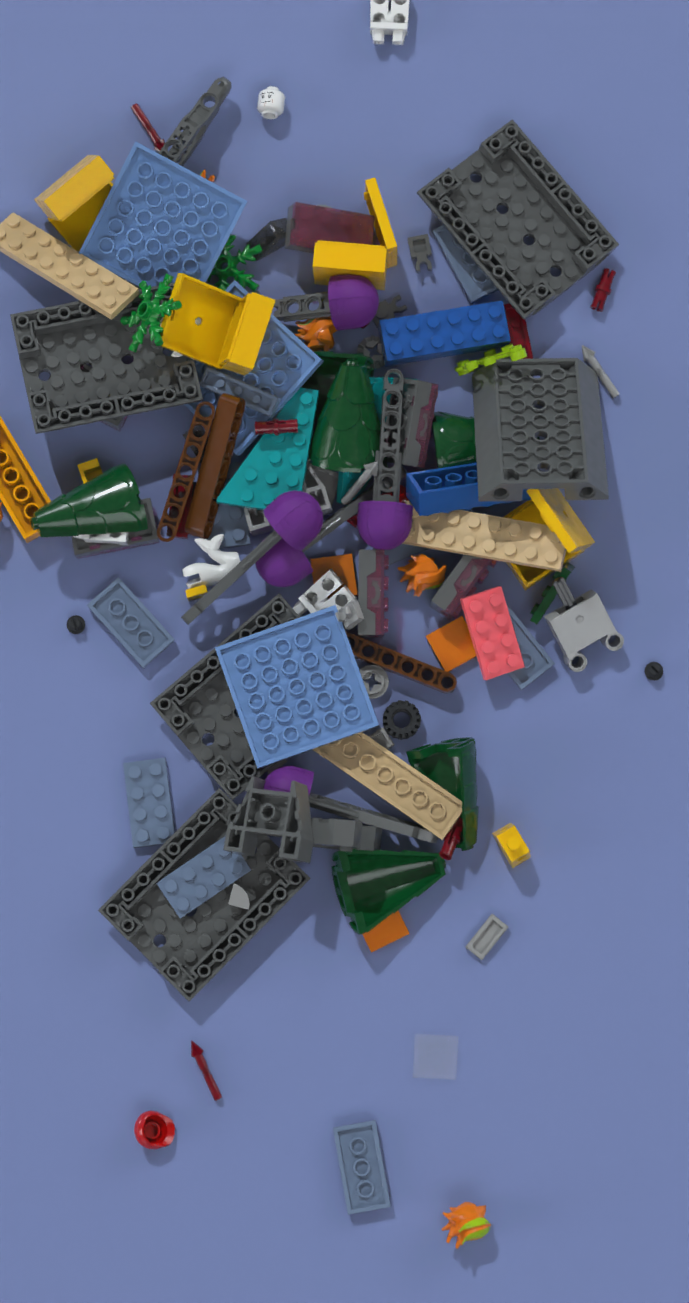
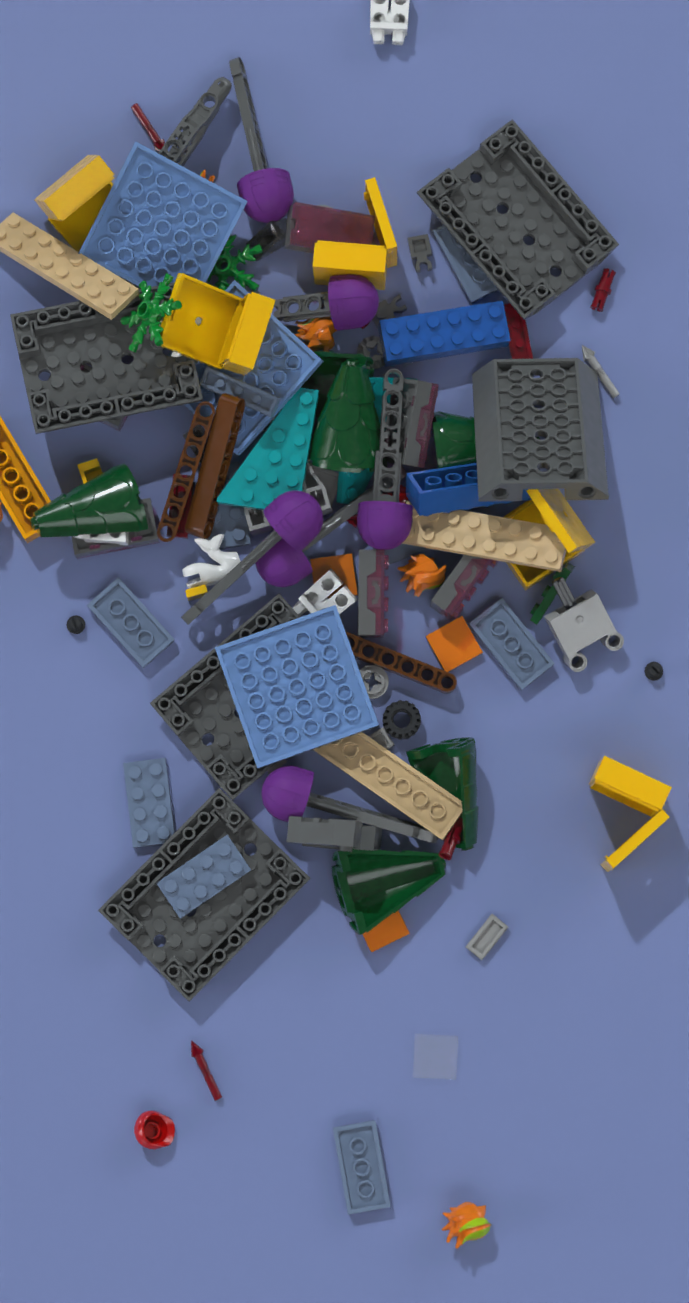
dark grey wedge [223,776,314,863] -> none
light grey tile [228,884,250,910] -> none
dark red pin [255,418,298,436] -> none
white head [257,86,285,119] -> none
light grey tile [335,600,364,629] -> none
light grey piece [341,461,378,505] -> none
lime plant [454,344,527,376] -> none
coral plate [460,586,525,680] -> none
yellow torso [492,823,531,868] -> none
none -> piece [229,57,294,223]
none -> yellow container [589,756,672,872]

